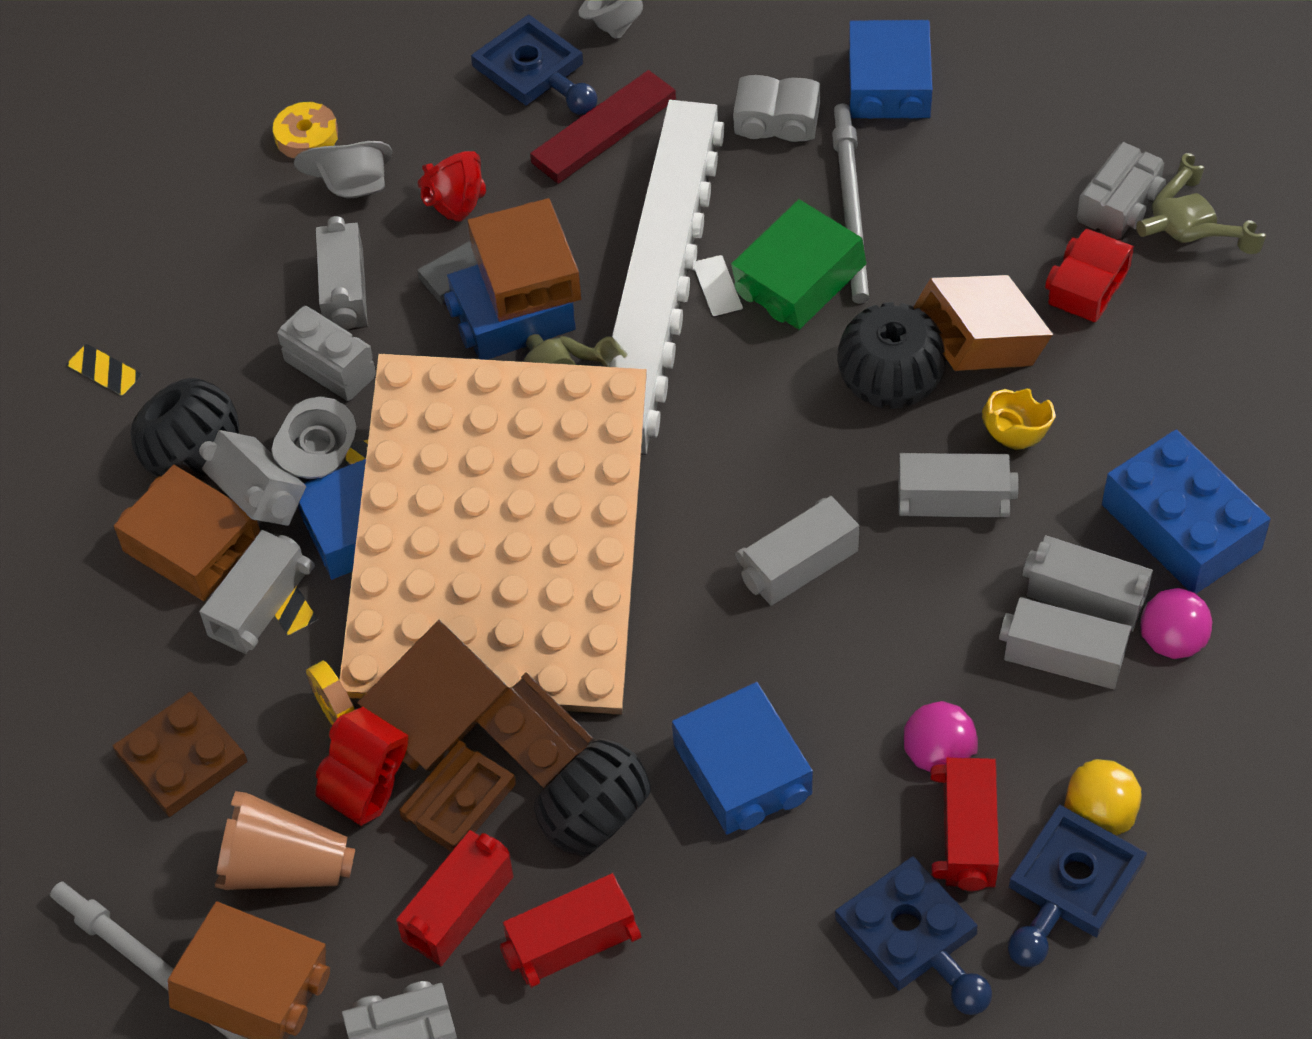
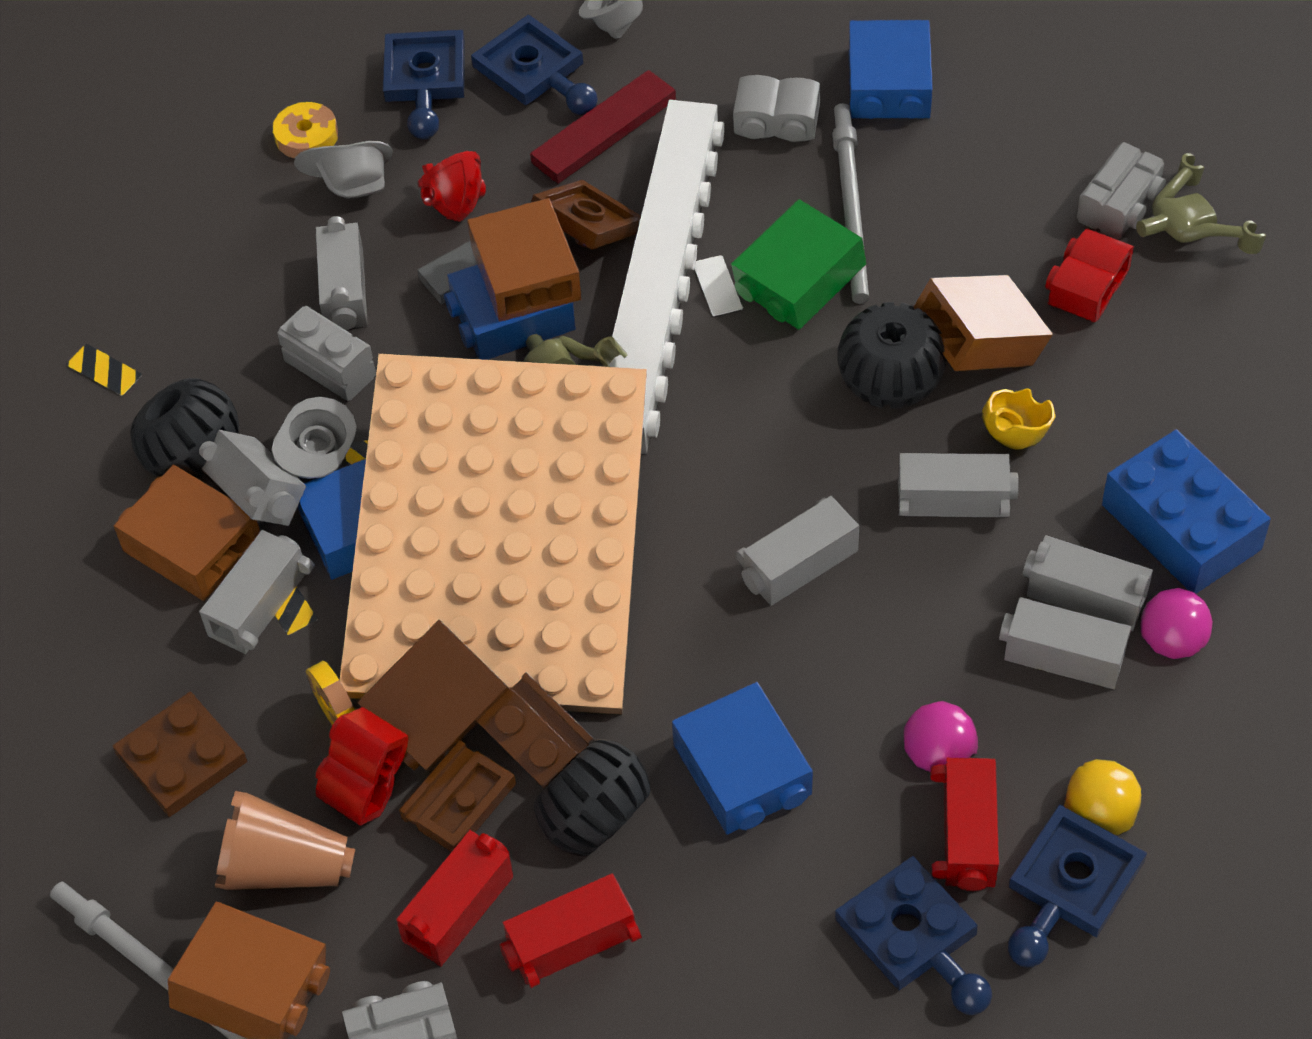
none -> dark blue plate [383,30,465,140]
none -> reddish brown plate [531,180,641,249]

